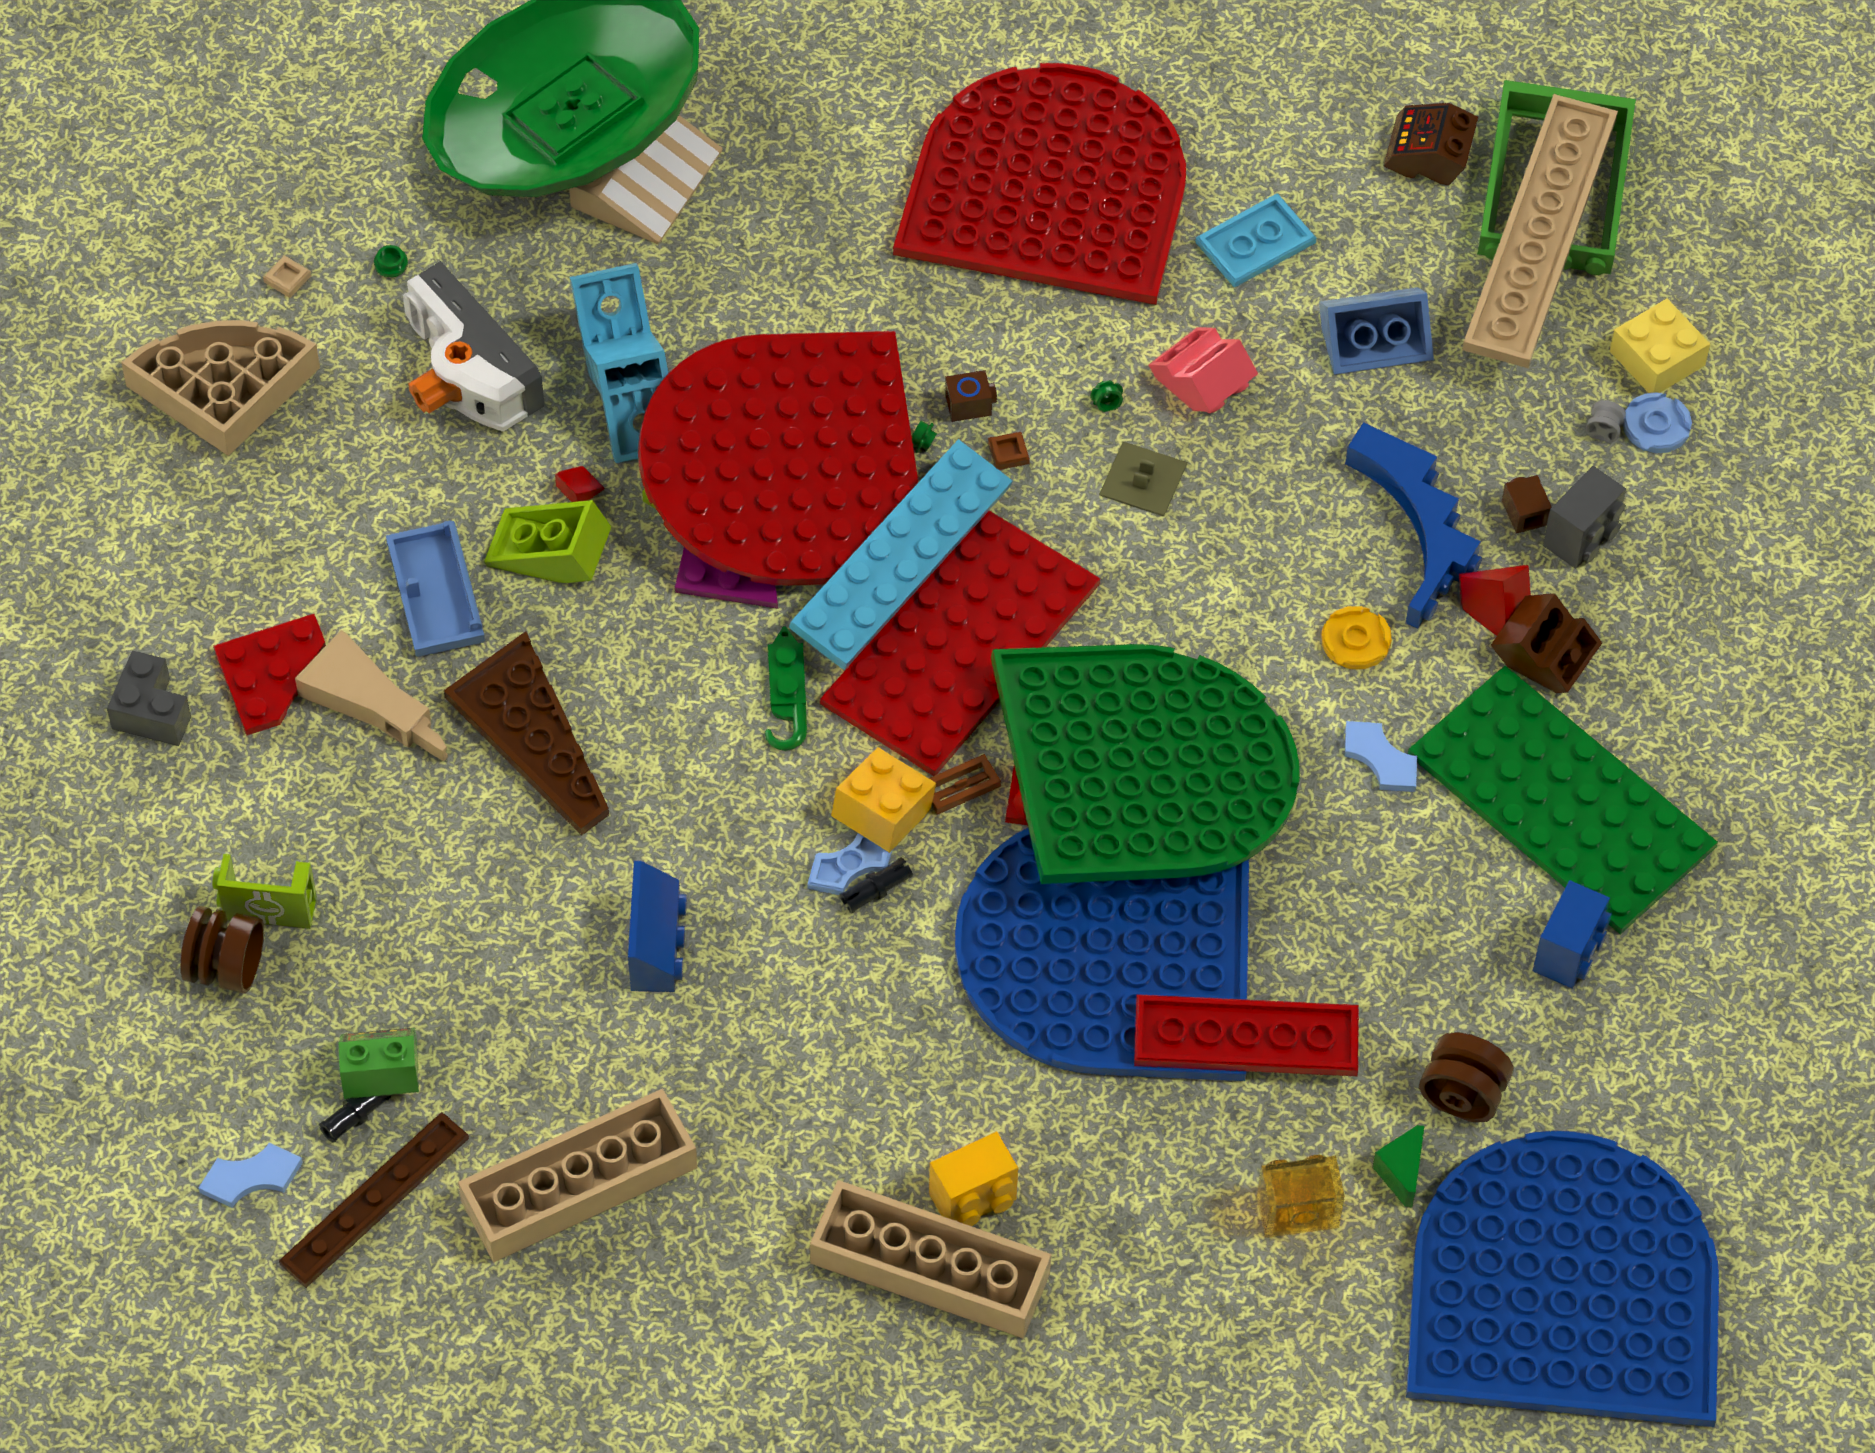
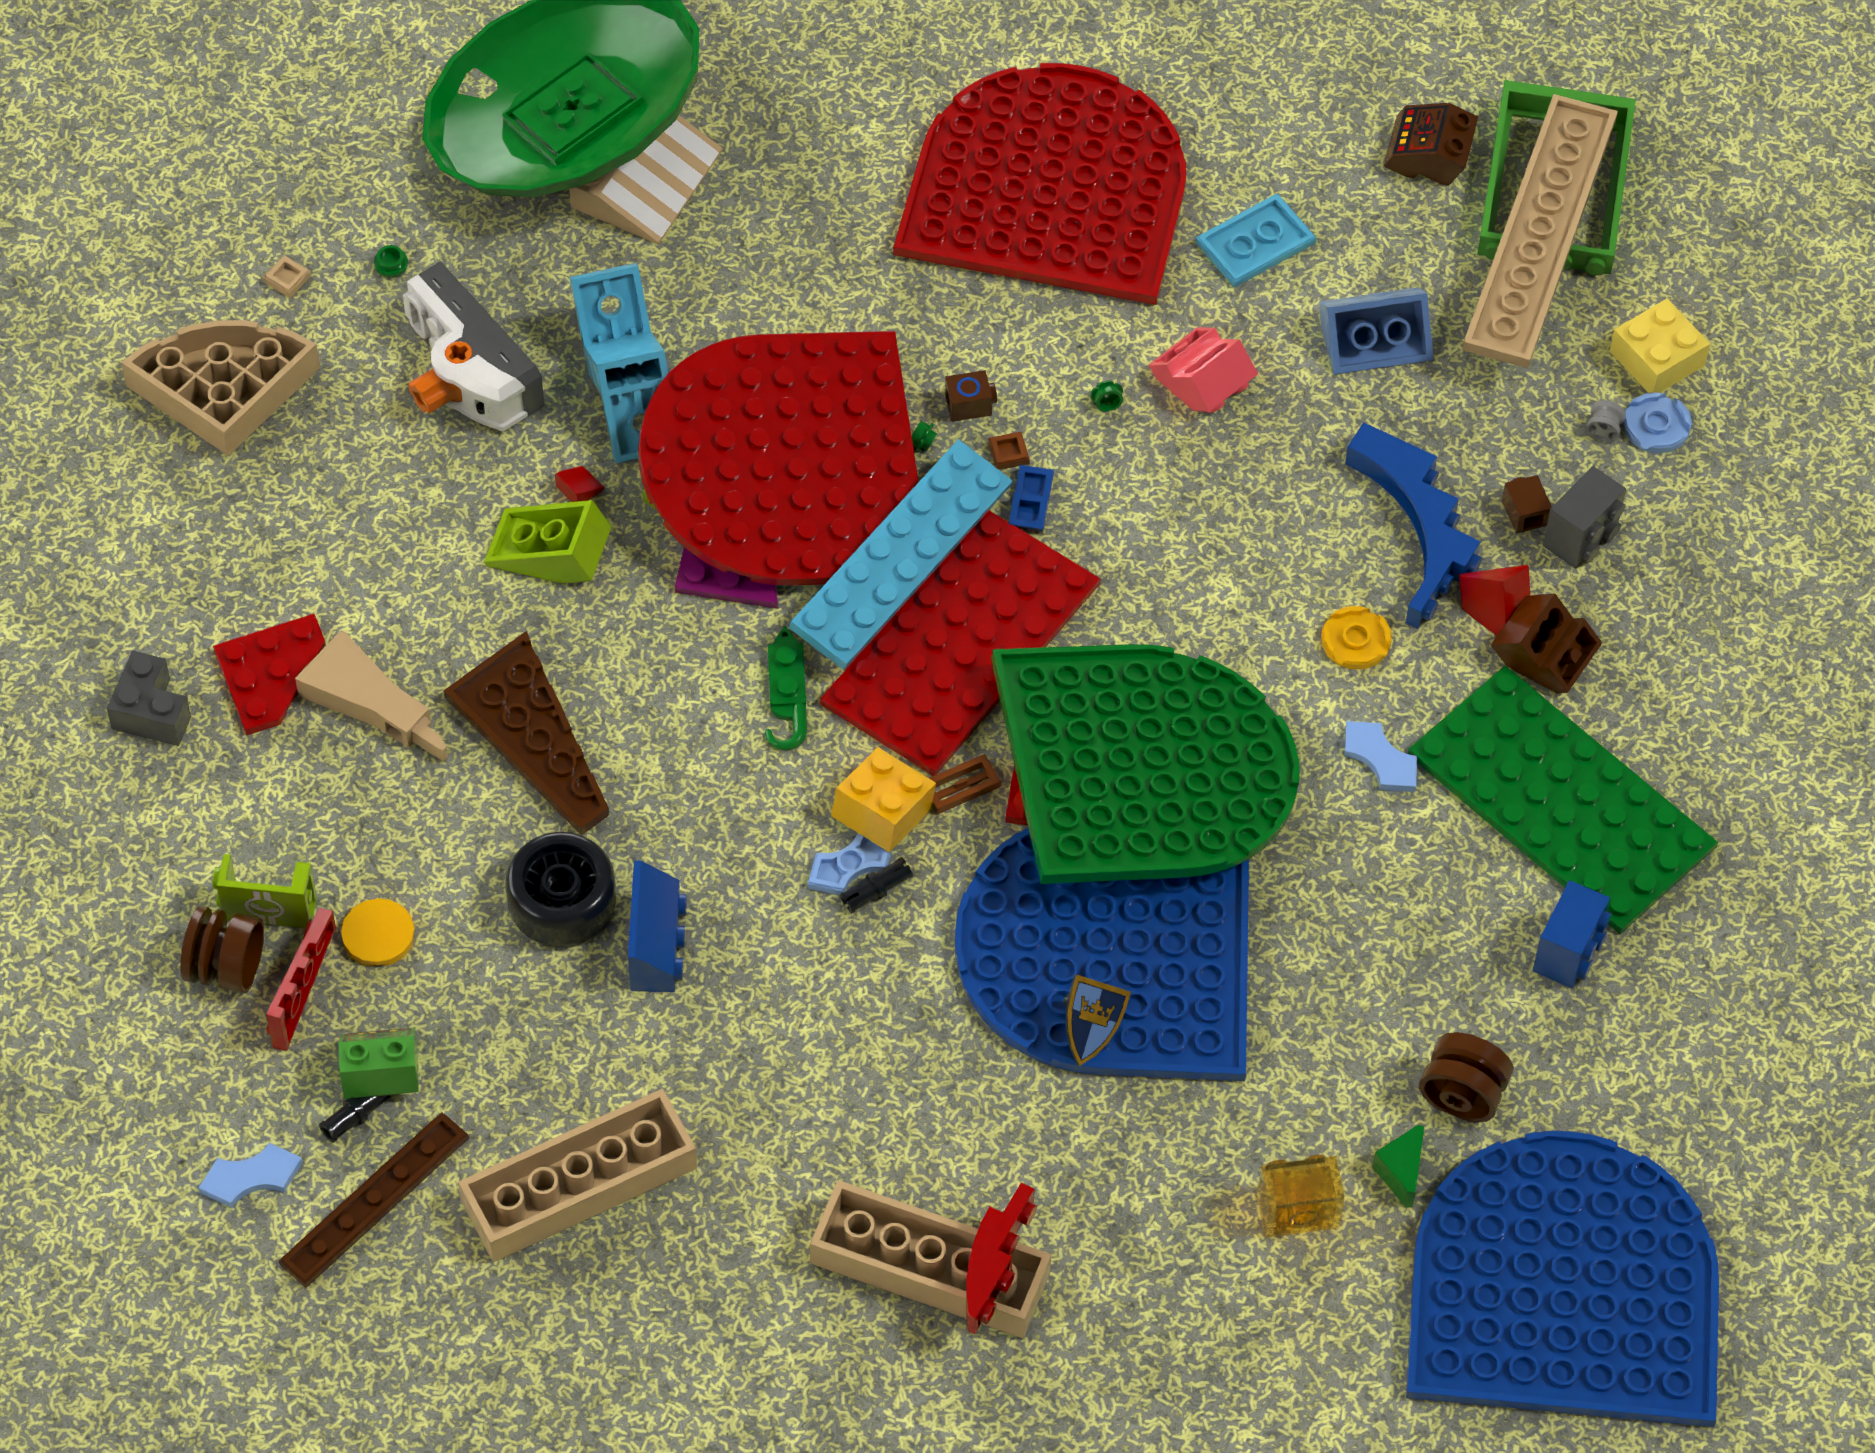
medium blue container [386,521,485,657] -> none
yellow brick [929,1131,1018,1226] -> none
olive piece [1099,441,1188,516] -> none
red tile [1134,995,1359,1077] -> none
none -> red wing [266,907,336,1051]
none -> yellow tile [341,898,415,967]
none -> black wheel [505,832,616,947]
none -> red slope [966,1182,1037,1334]
none -> blue slope [1009,465,1054,532]
none -> shield [1063,974,1131,1066]

